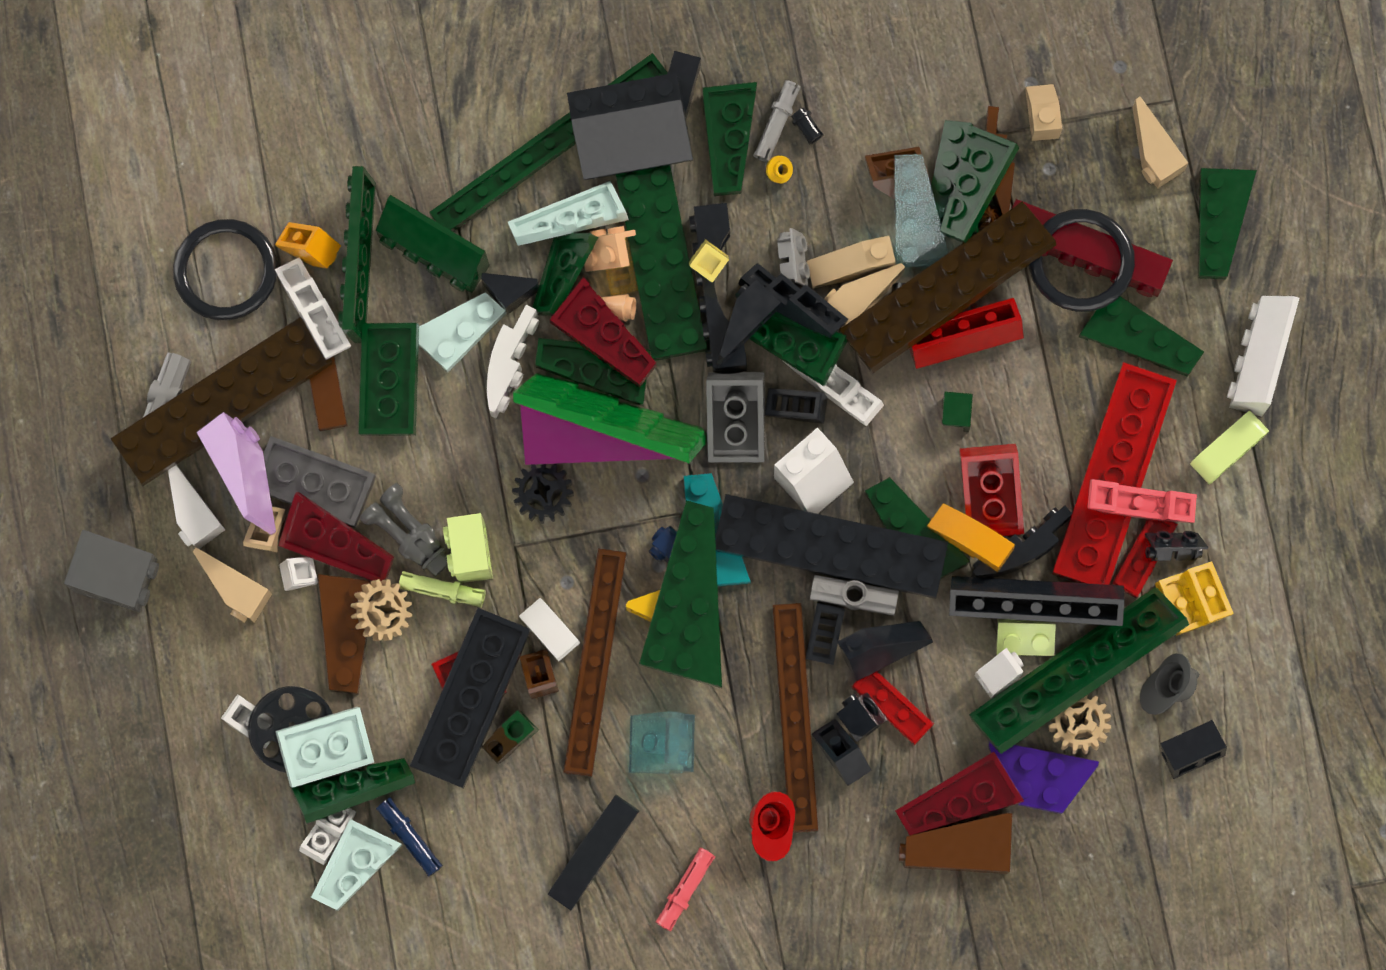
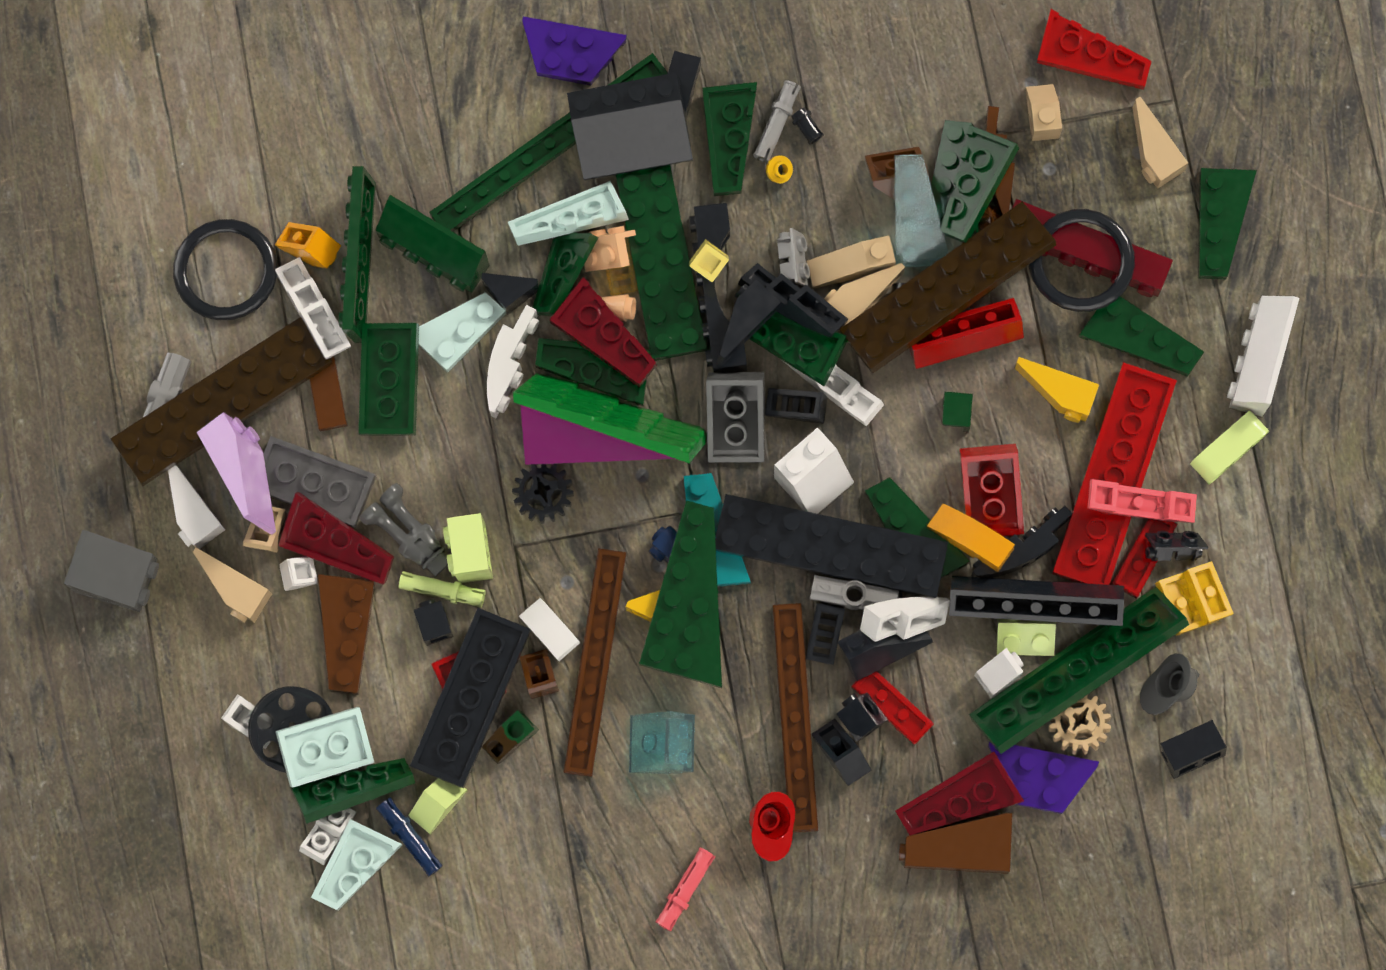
tan gear [351,579,412,641] -> none
black slope [548,795,639,911] -> none
none -> yellowish green slope [408,778,468,835]
none -> black brick [414,599,454,646]
none -> dark purple wing [522,16,627,86]
none -> white slope [860,597,950,642]
none -> yellow slope [1015,357,1099,423]
none -> red wing [1037,9,1152,90]

